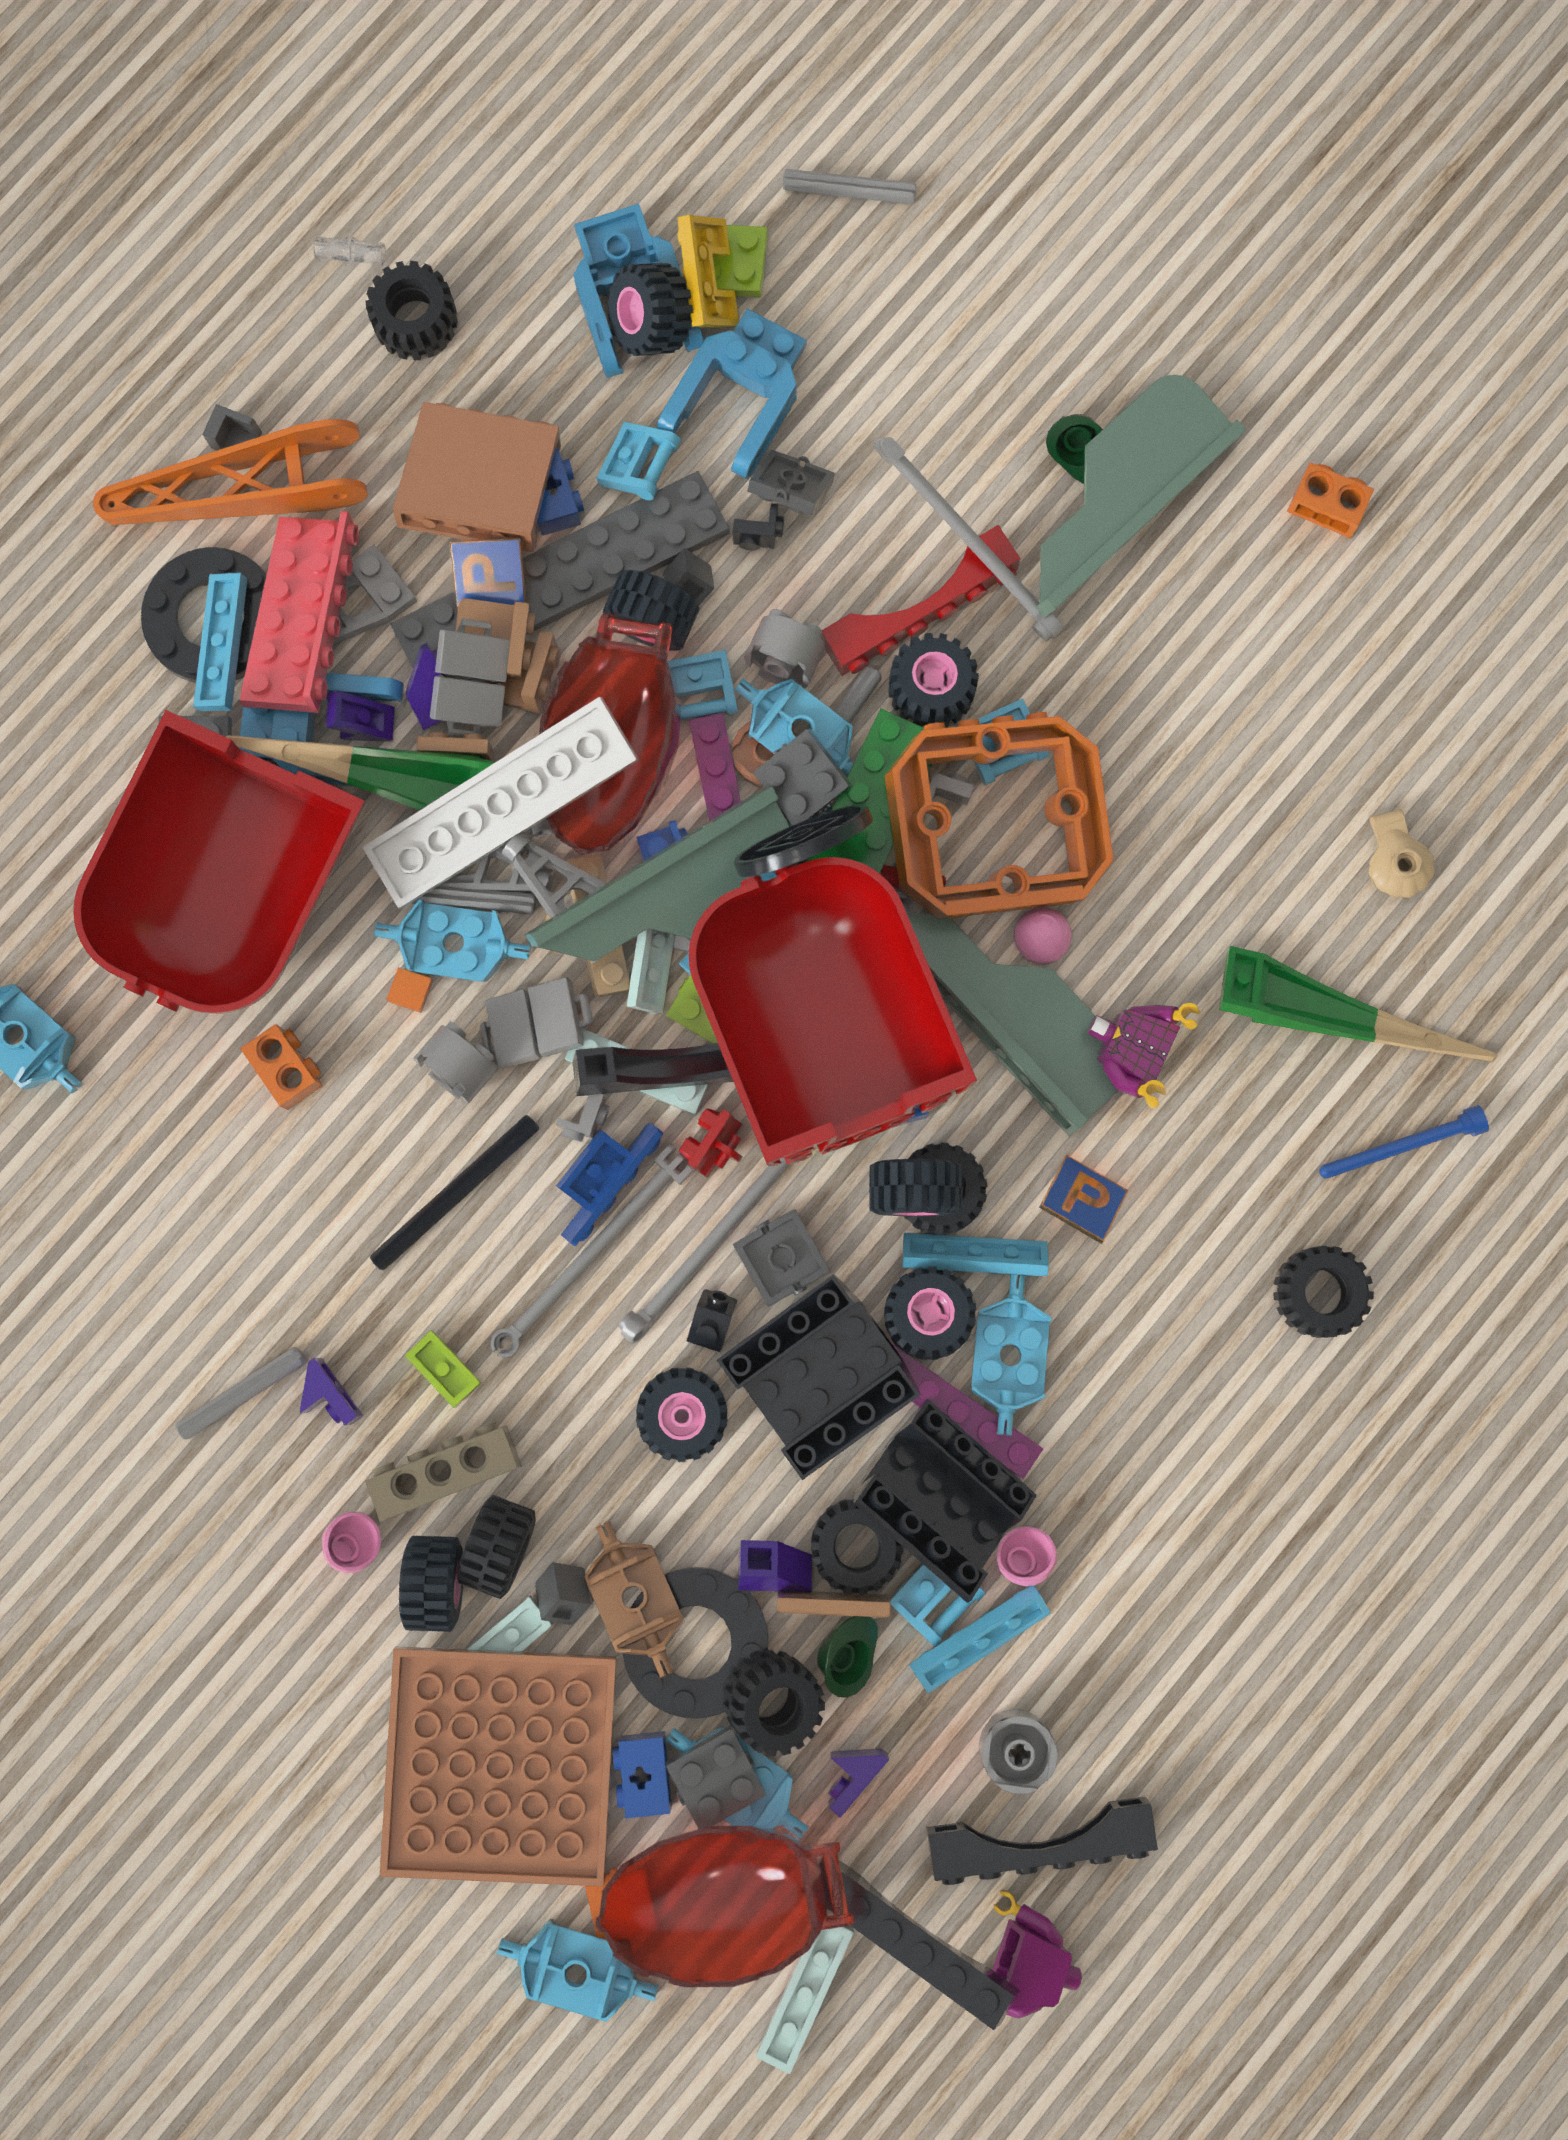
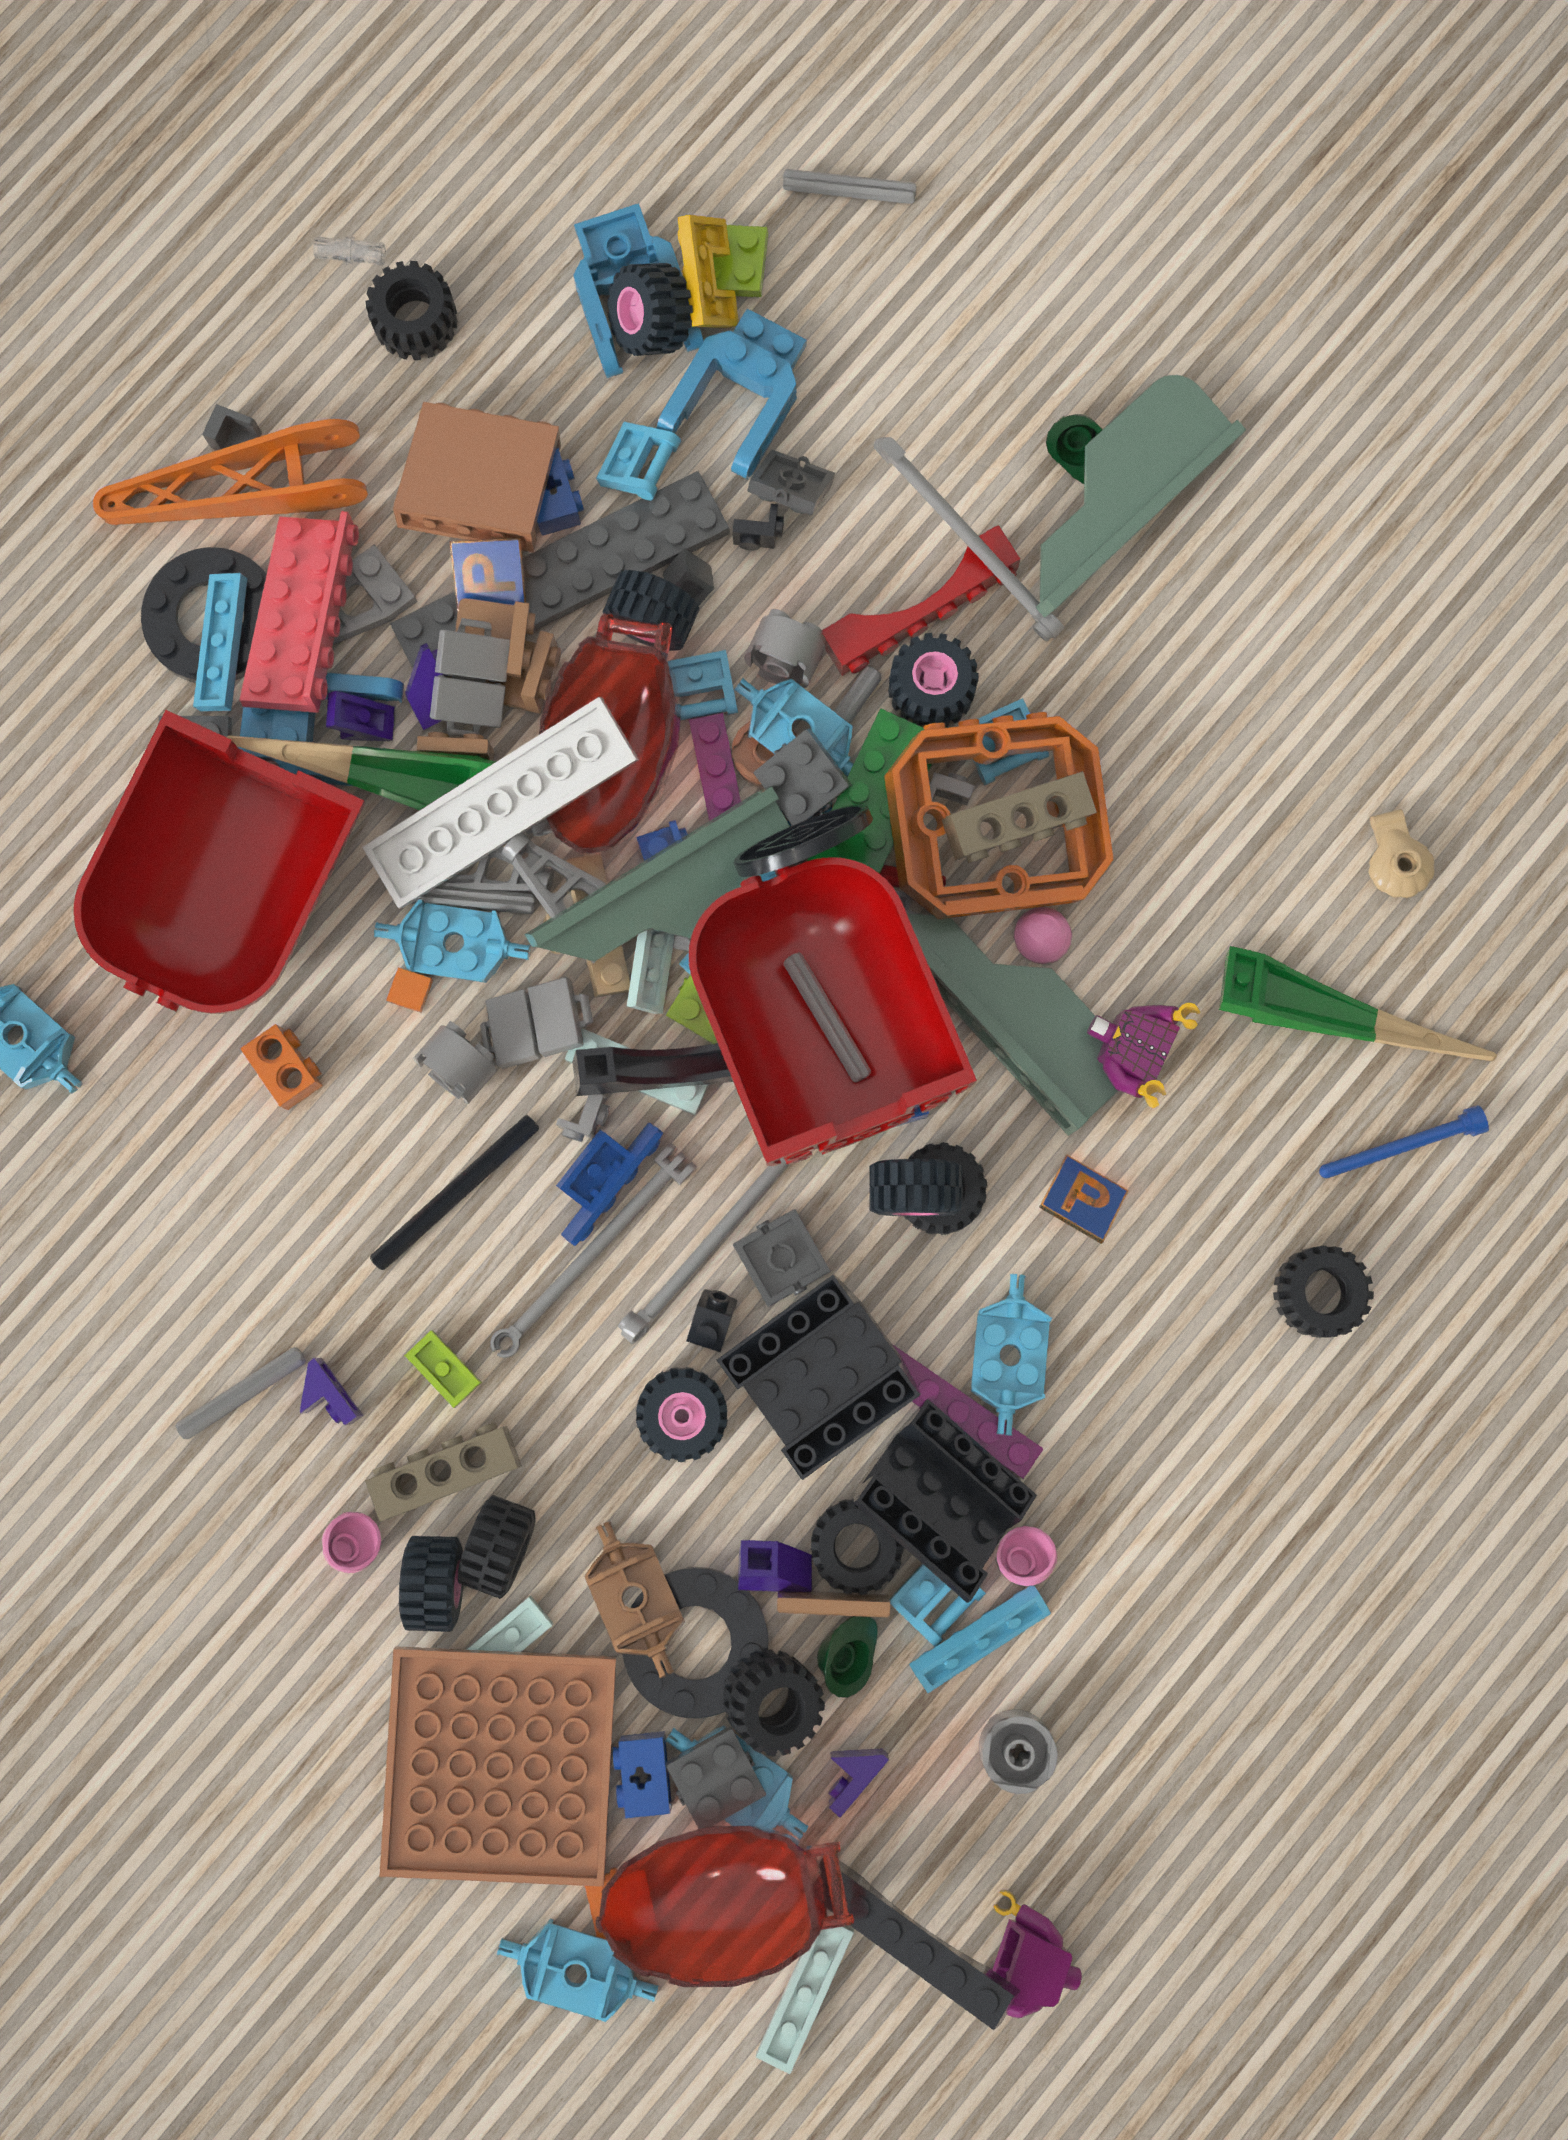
dark grey panel [535,1562,591,1625] -> none
red hips [679,1108,743,1178] -> none
black wheel [884,1266,977,1360] -> none
medium azure plate [903,1233,1049,1276] -> none
black arch [926,1797,1158,1885] -> none
orange brick [1287,462,1374,538] -> none
none -> light grey axle [784,952,871,1082]
none -> dark tan brick [942,771,1097,864]

